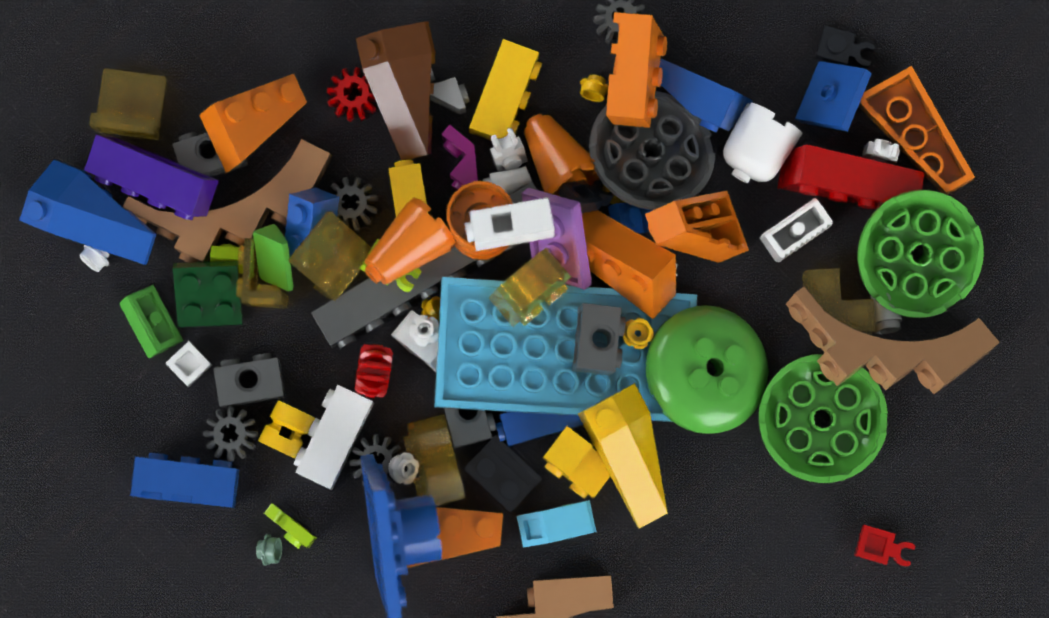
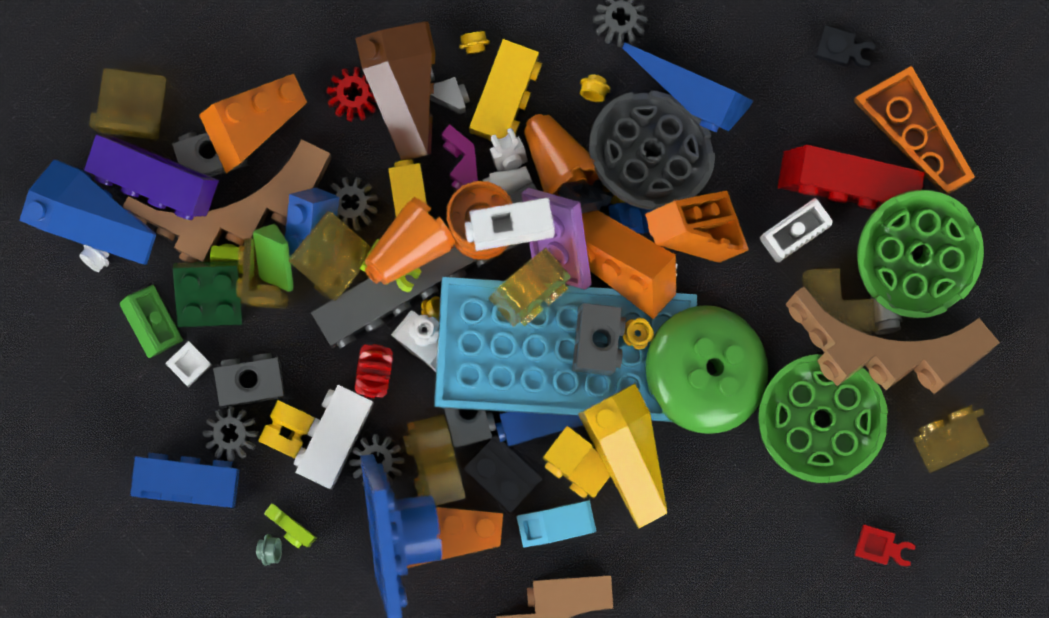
white plate [388,452,419,485] -> none
orange wedge [606,12,667,128] -> none
white cylinder [723,102,802,184] -> none
blue plate [795,61,872,132] -> none
white plate [862,139,900,165] -> none
none -> yellow plate [459,31,490,54]
none -> clear yellow bracket [913,406,989,473]

